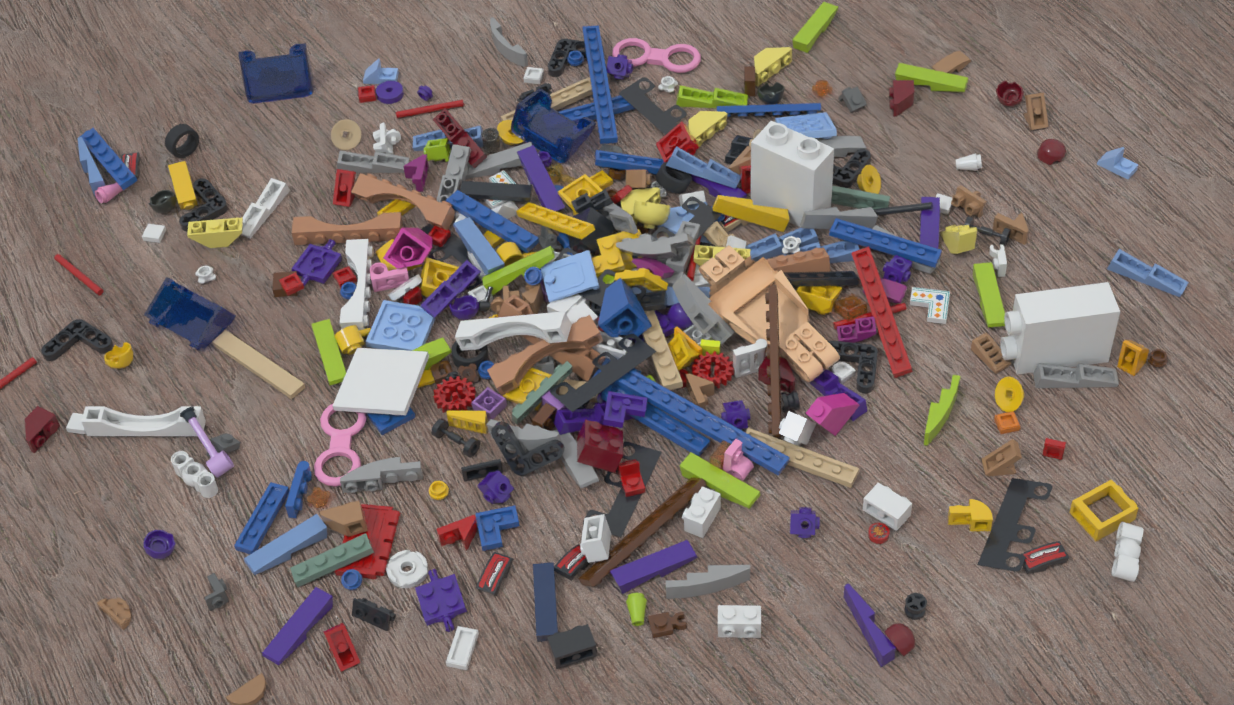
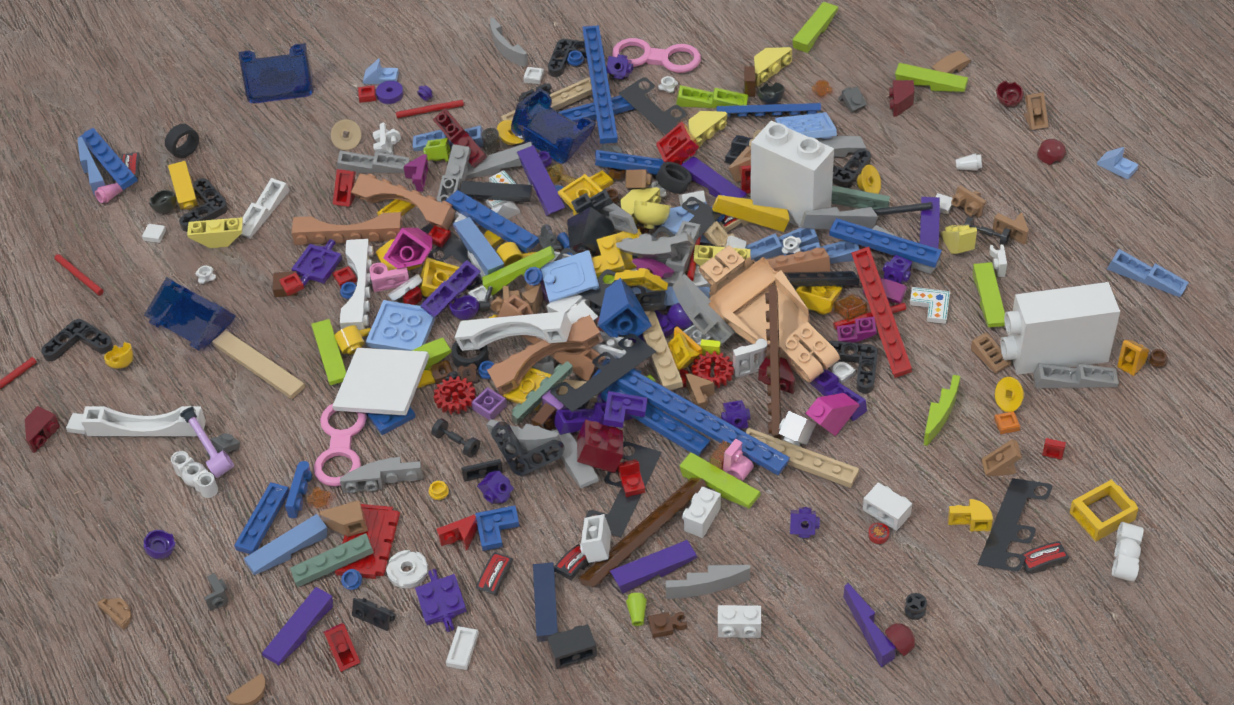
yellow slope [447,411,488,434] -> none
yellow tile [516,202,595,240] -> none
red tile [611,185,633,204] -> none
medium blue slope [666,146,741,188] -> none
black wheel [781,390,800,412] -> none

